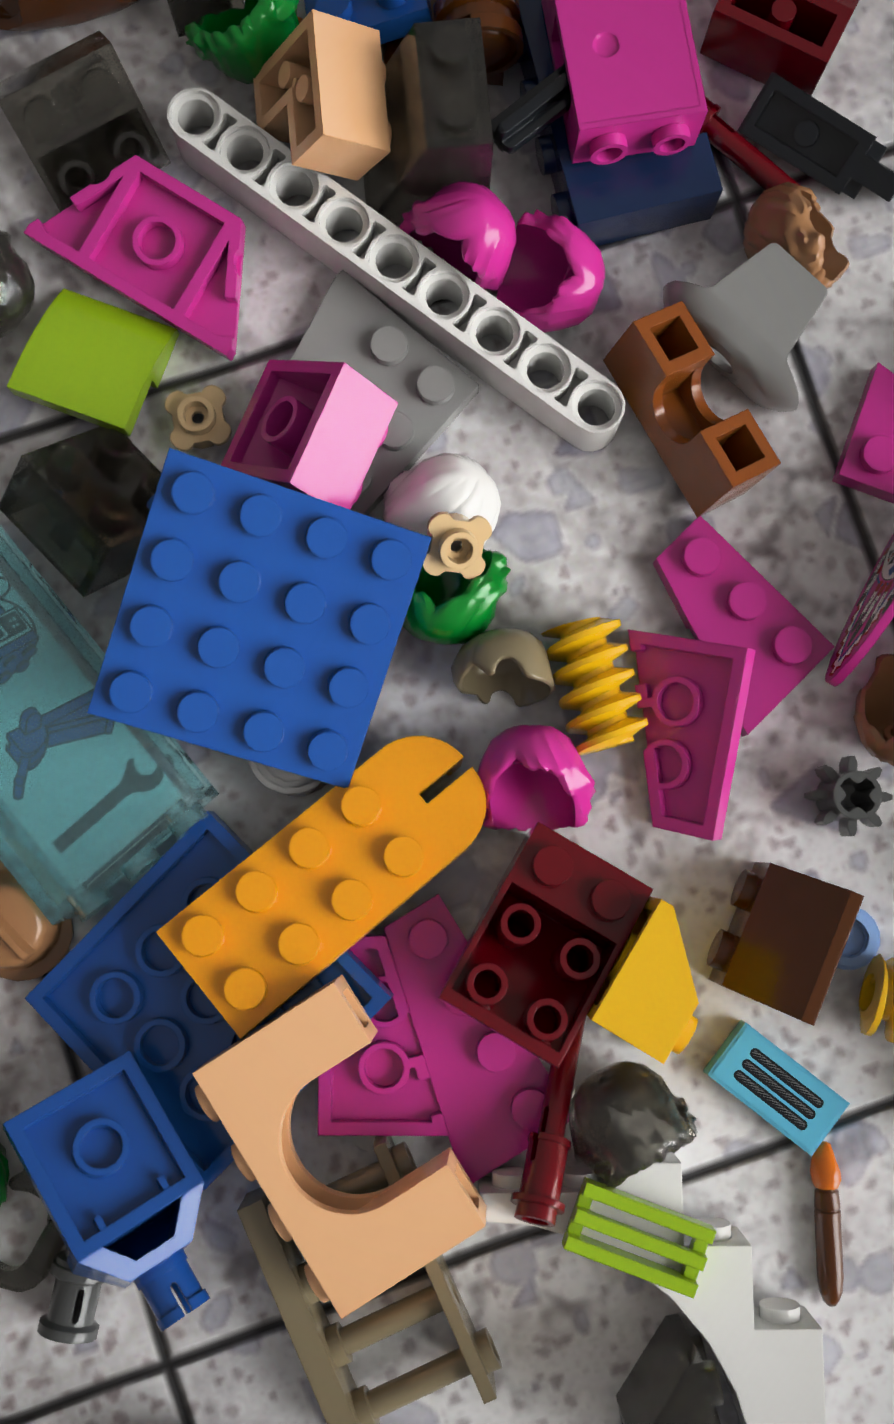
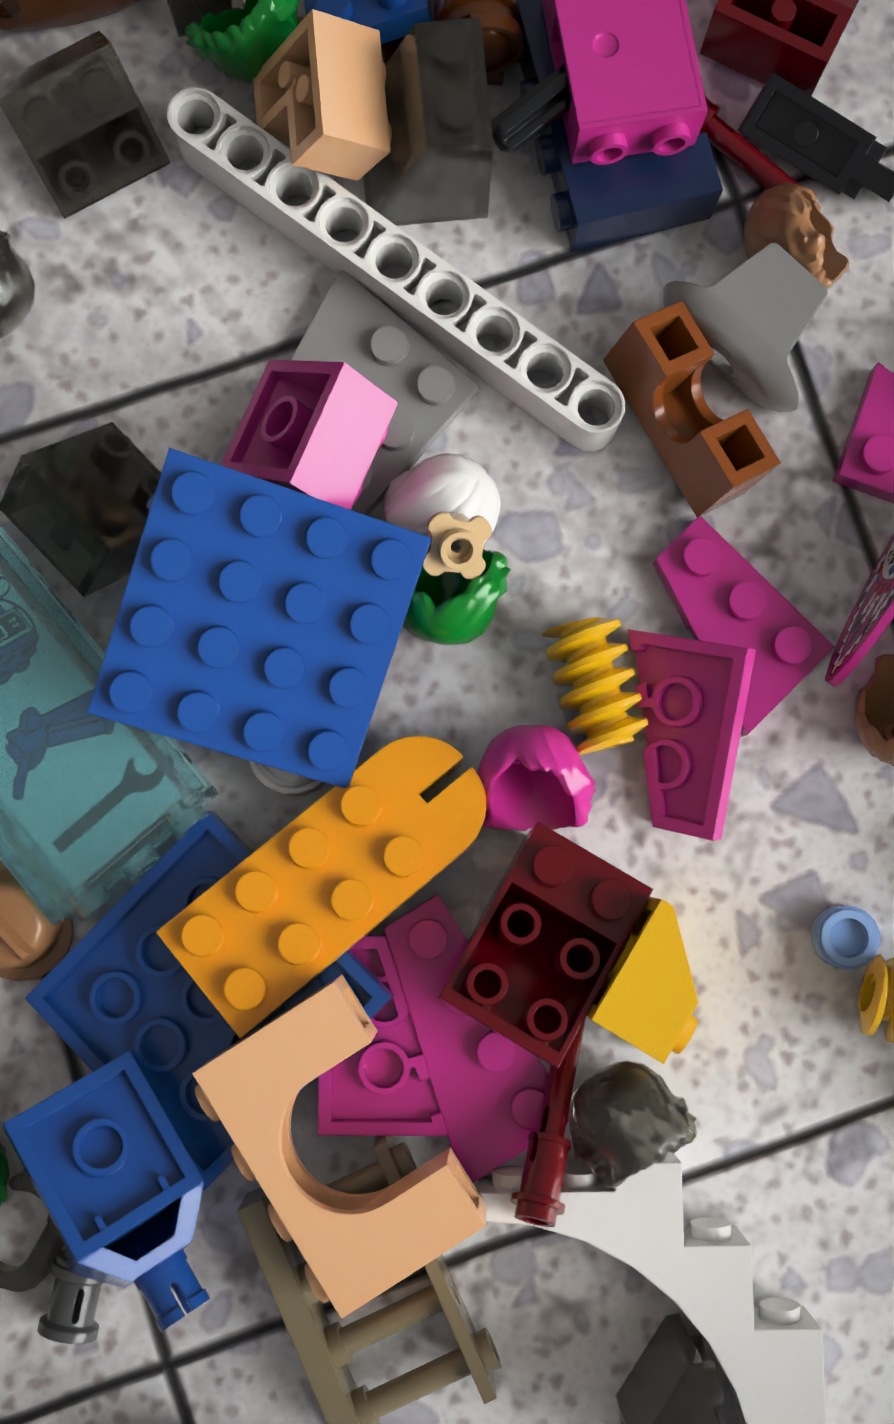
lime slope [7,288,180,437] -> none
dark pink wing [24,155,246,361] -> none
tan plate [165,385,232,452] -> none
dark pink hair [398,181,517,291] -> none
dark tan hair [451,628,556,707] -> none
dark pink hair [496,209,605,332] -> none
lime tile [562,1177,717,1299] -> none
medium azure tile [703,1020,850,1156] -> none
reddish brown slope [707,862,864,1026] -> none
dark grey gear [804,756,893,836] -> none
reddish brown piece [810,1141,844,1307] -> none

